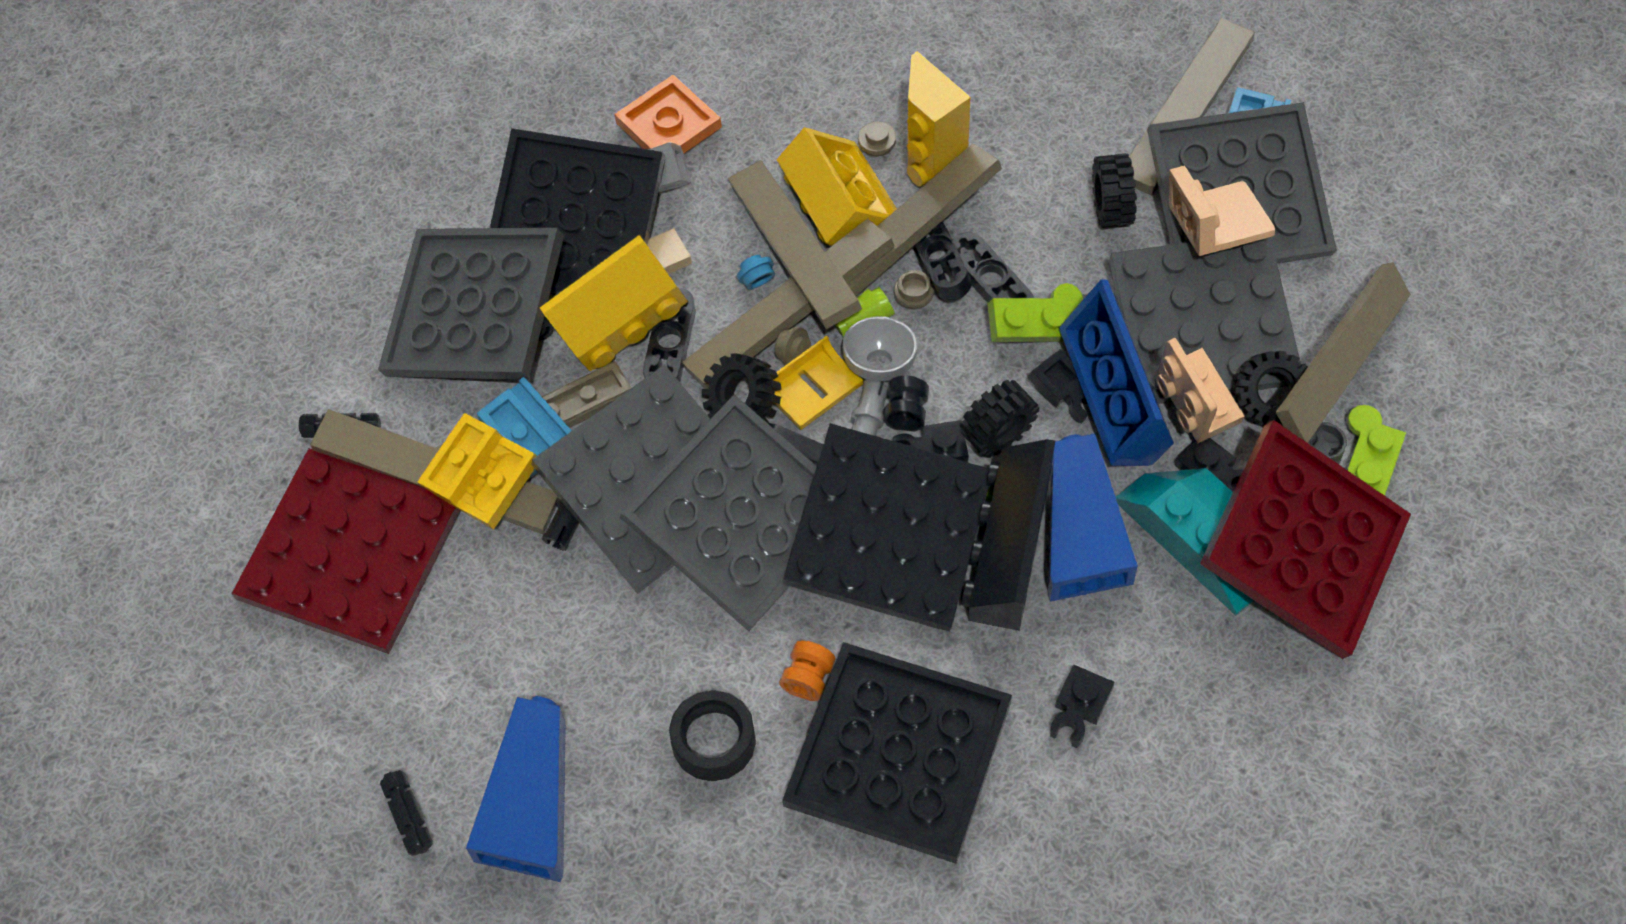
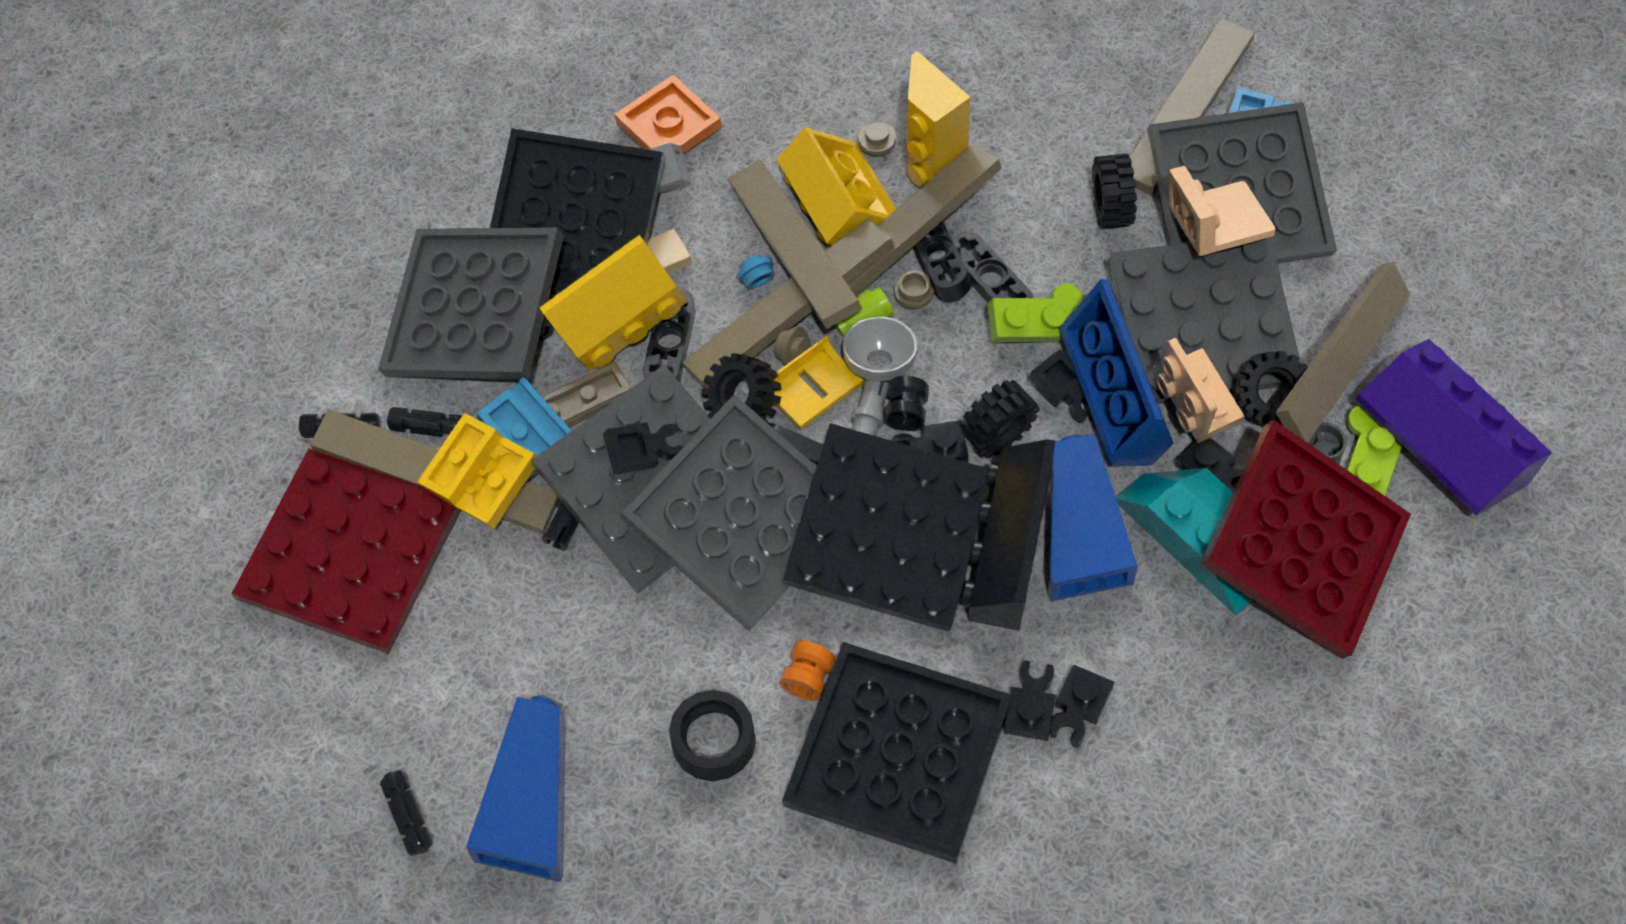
none -> black axle [387,407,462,437]
none -> black plate [603,422,683,474]
none -> black plate [1004,660,1056,741]
none -> dark purple slope [1355,339,1552,516]

